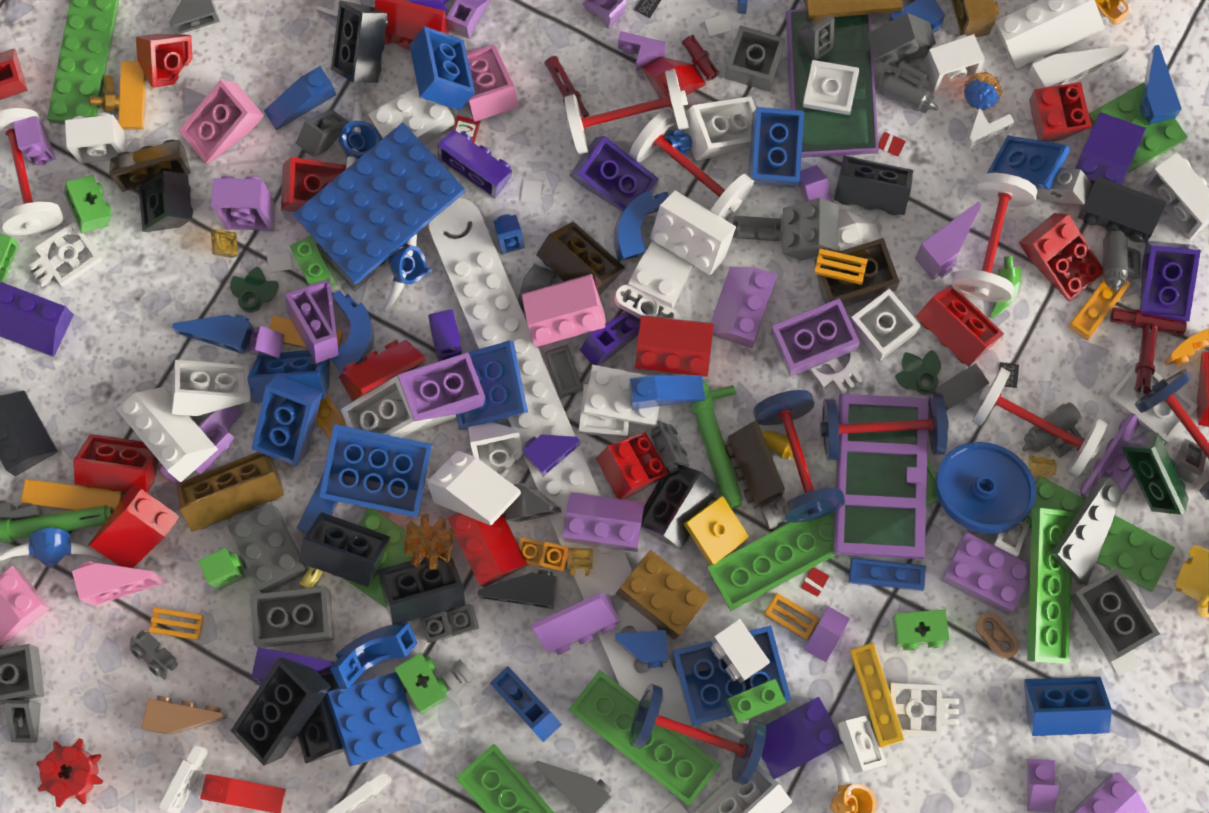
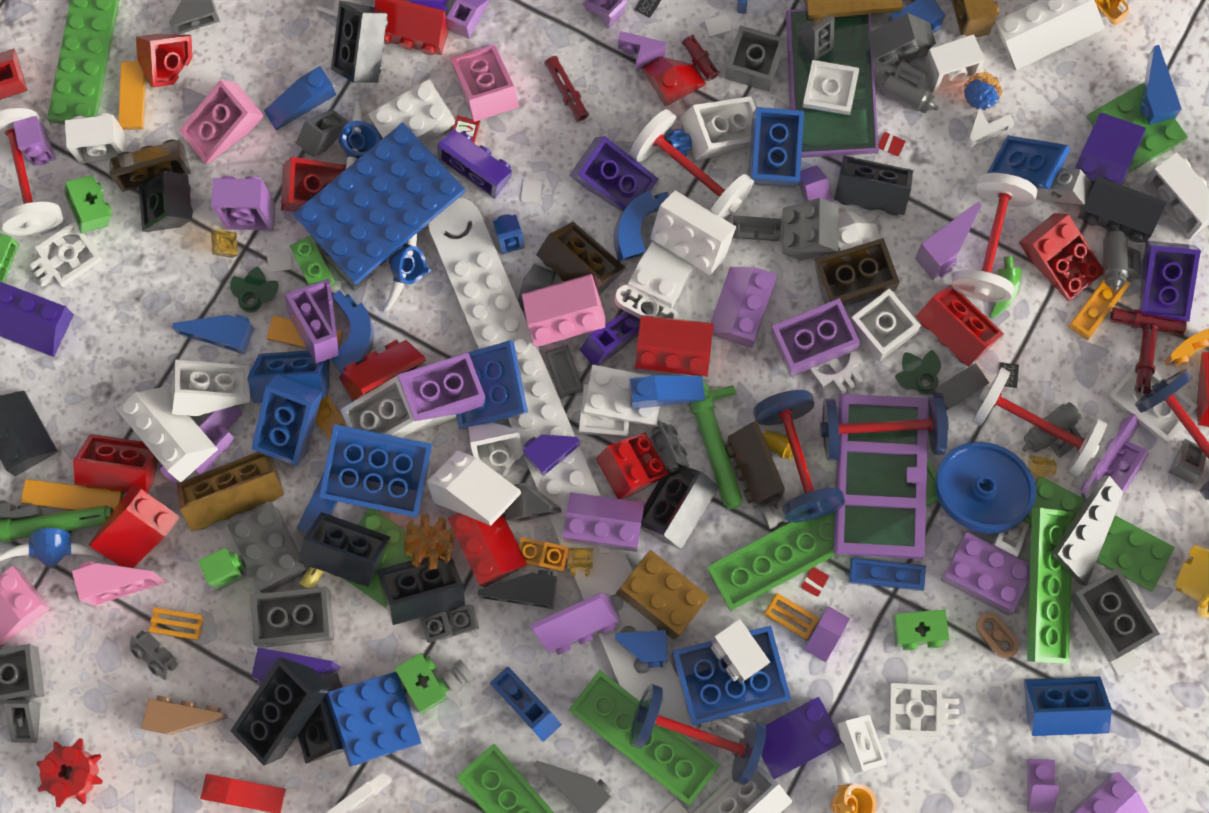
pearl gold piece [89,75,119,112] -> none
white piece [158,746,207,813] -> none
medium lavender slope [247,326,284,358] -> none
blue arch [330,622,418,689] -> none
blue brick [409,26,475,110] -> none
dark purple piece [428,309,462,362] -> none
white piece [564,69,689,155] -> none
yellow plate [683,496,749,565] -> none
bright green brick [726,679,786,724] -> none
light orange tile [814,249,868,285] -> none
yellow tile [849,642,905,748] -> none
white slope [1028,45,1129,89] -> none
red slope [1029,82,1091,142] -> none
dark green slope [1121,432,1189,515] -> none

